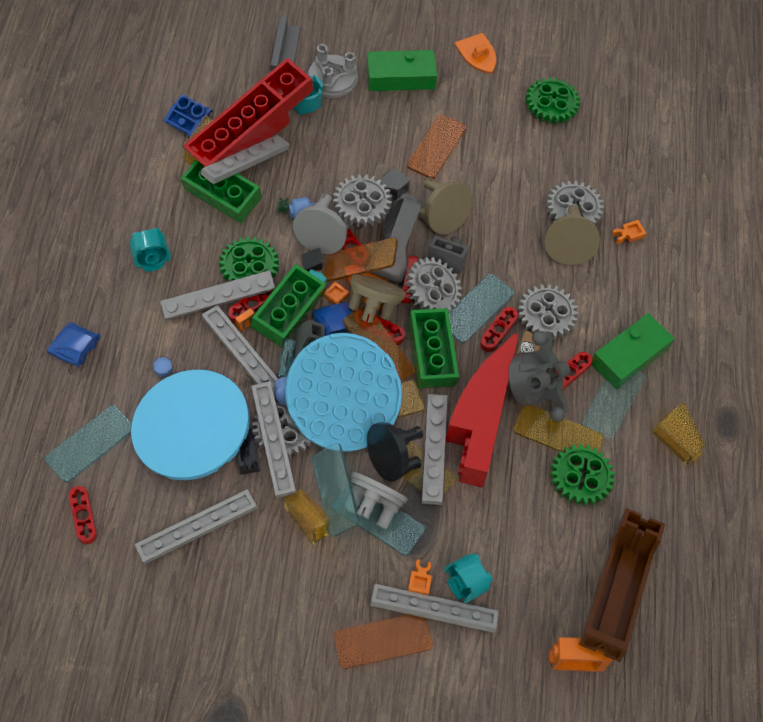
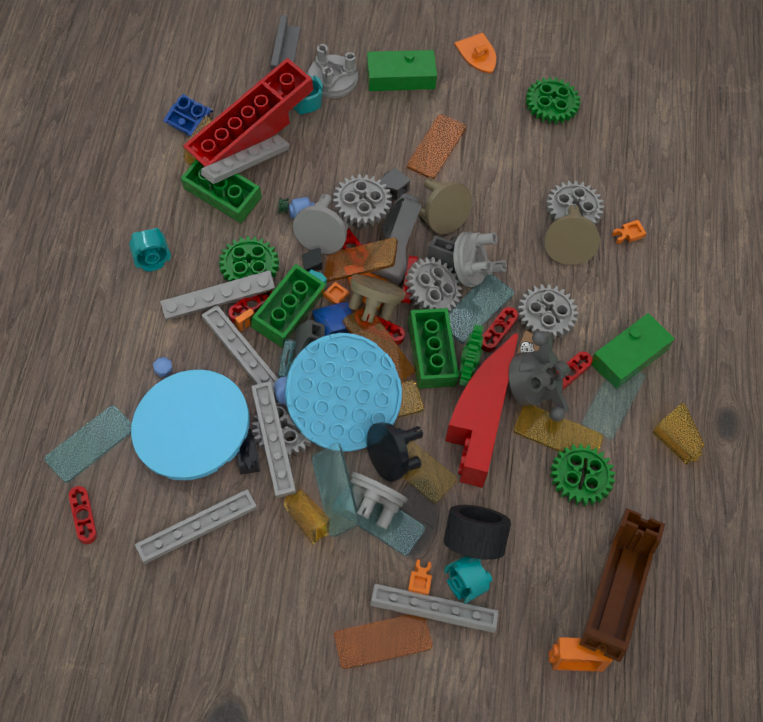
blue slope [47,322,101,367] -> none
light grey plate [422,394,447,505] -> none
none -> black tyre [443,505,511,560]
none -> light grey piece [453,231,507,287]
none -> green gear [459,324,484,387]

